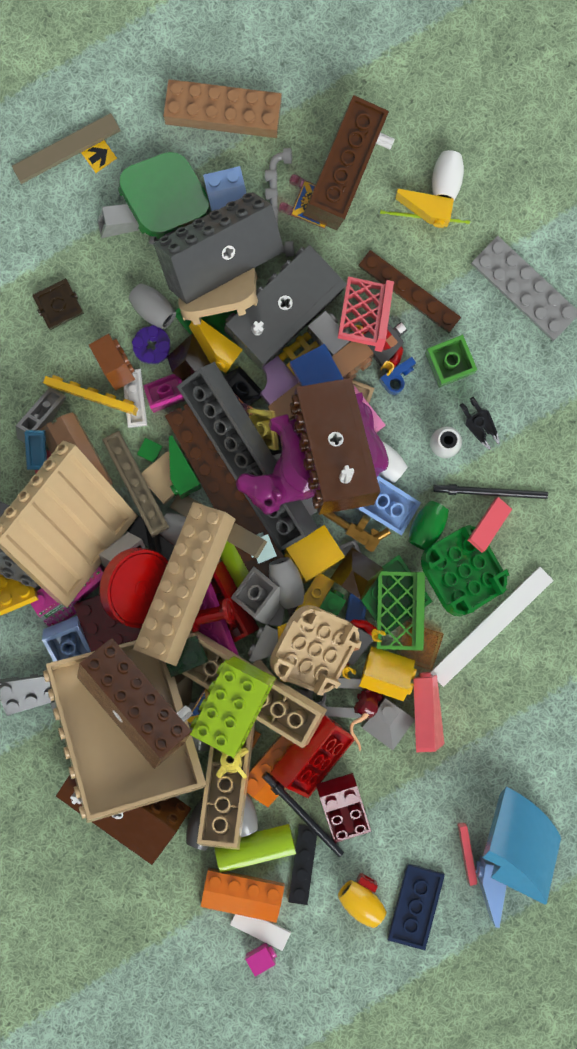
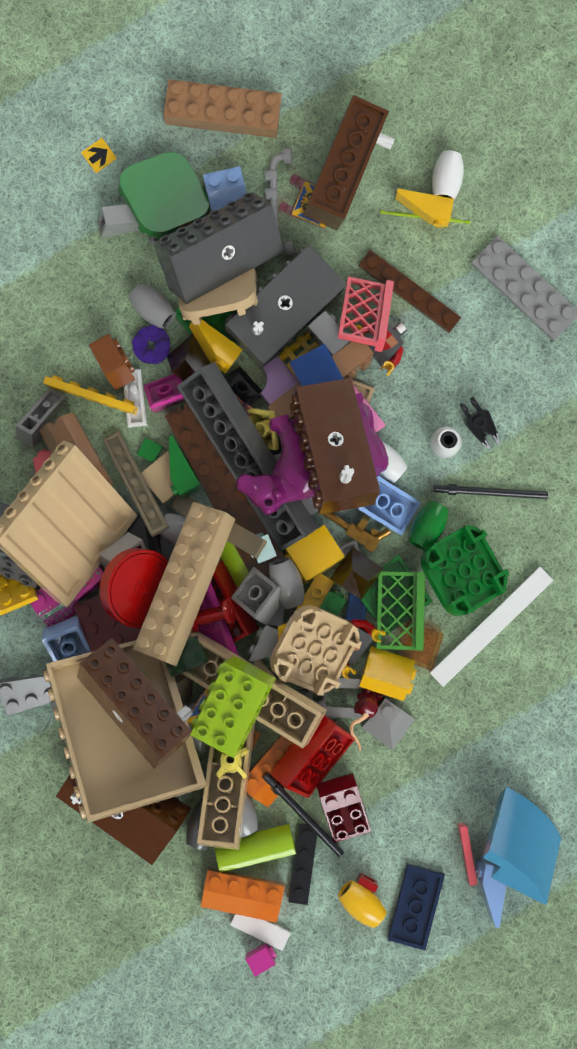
dark tan tile [12,113,120,184] -> none
dark azure tile [24,430,47,470] -> none
dark brown plate [32,278,84,330] -> none
blue plate [379,357,416,395] -> none
coral slope [413,672,445,753] -> none
bright green brick [425,335,477,388] -> none
coral tile [467,497,512,553] -> none

